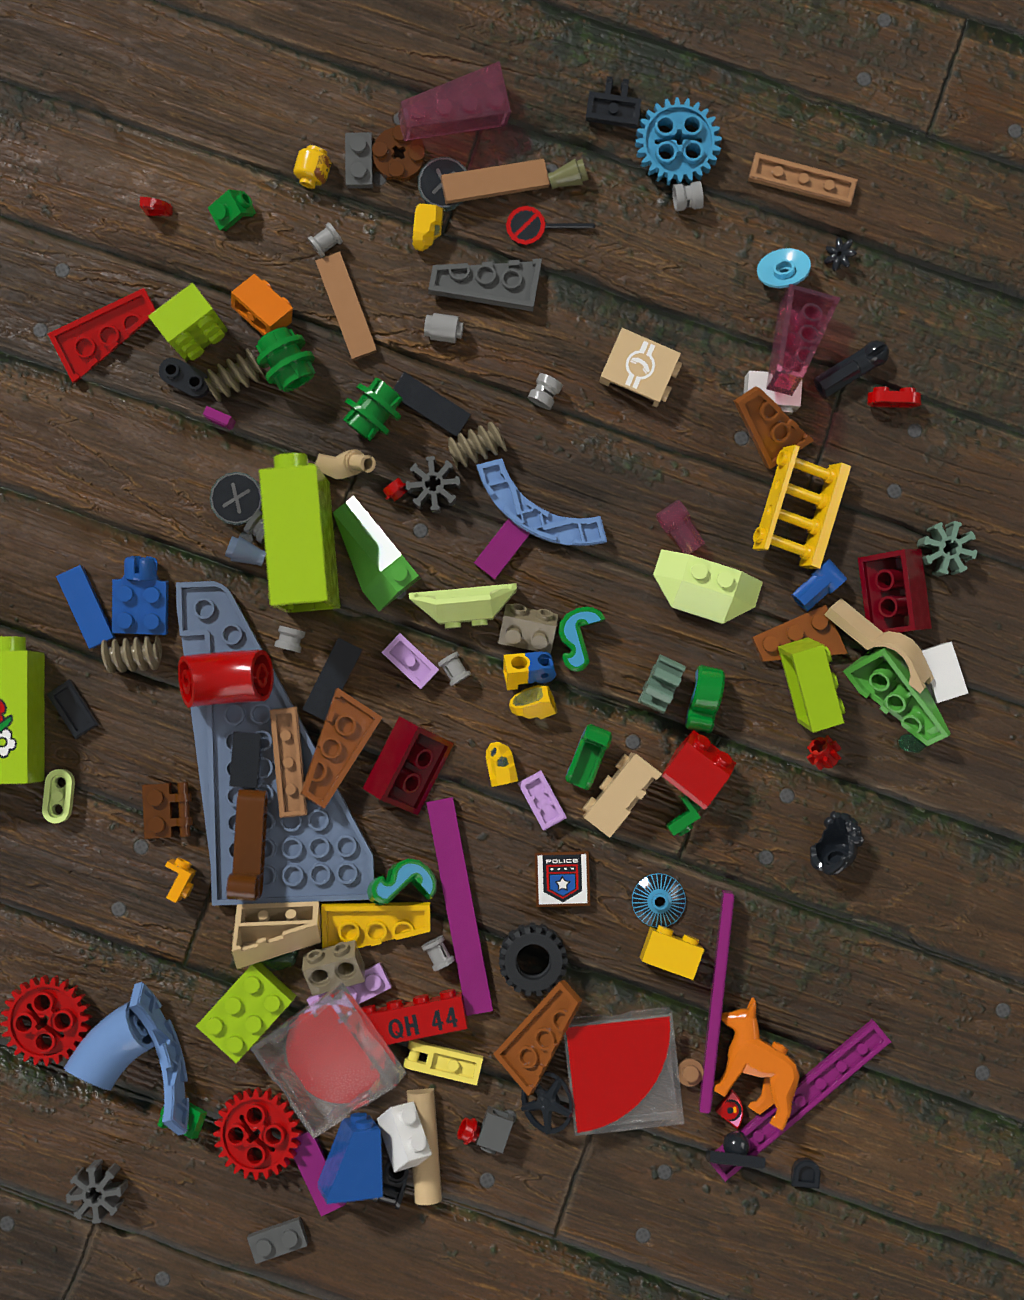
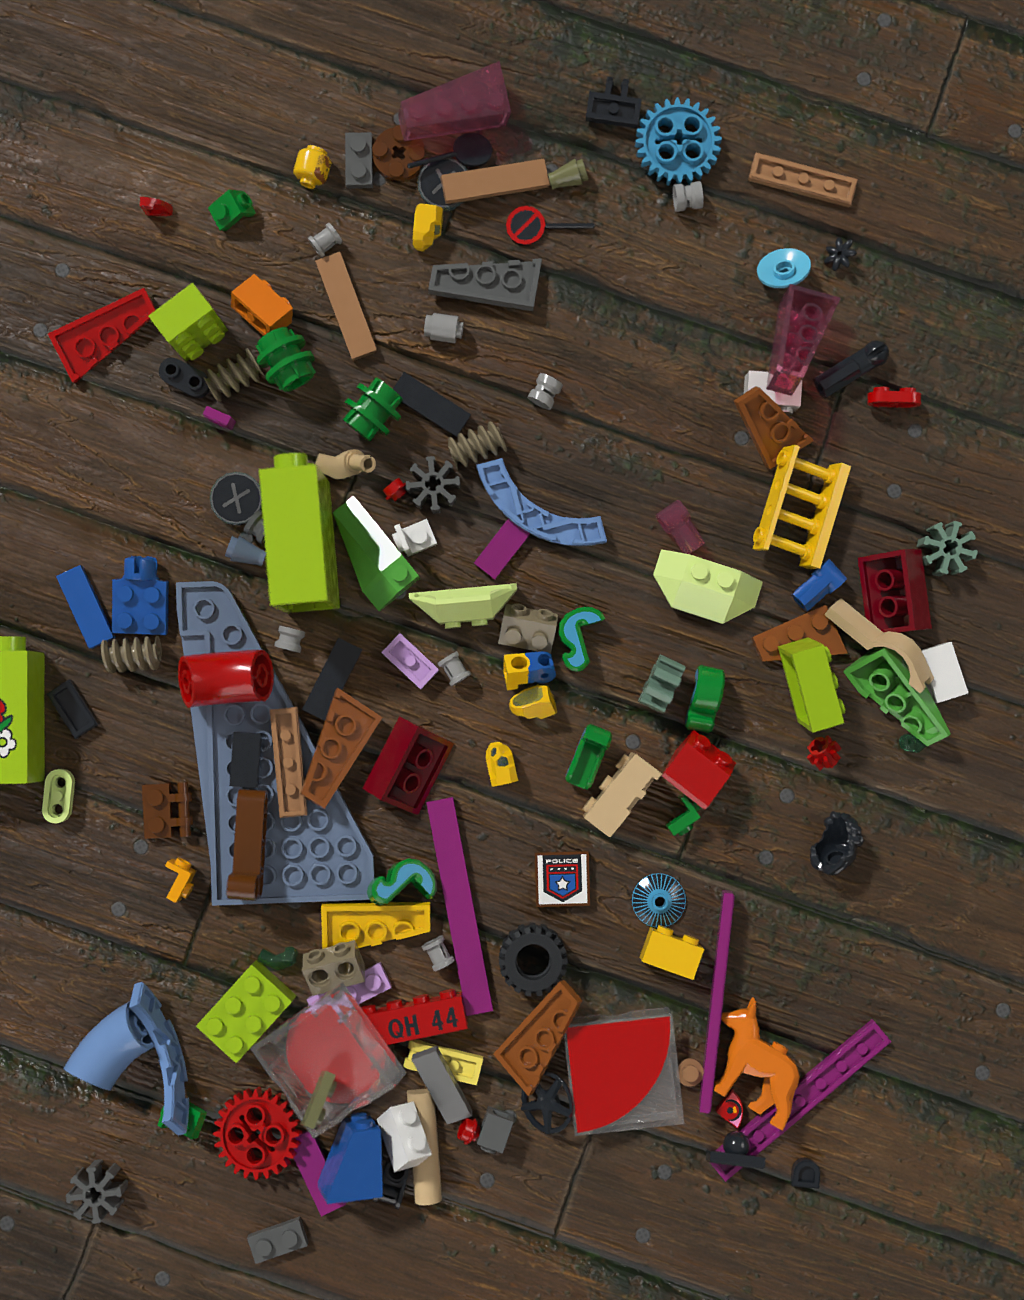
red gear [0,975,92,1066] -> none
tan wedge [232,901,322,969] -> none
lavender plate [518,770,567,831] -> none
tan panel [599,328,682,407] -> none
none -> olive plate [300,1071,337,1129]
none -> white bracket [392,519,438,557]
none -> black piece [407,133,492,169]
none -> dark grey tile [411,1046,473,1125]

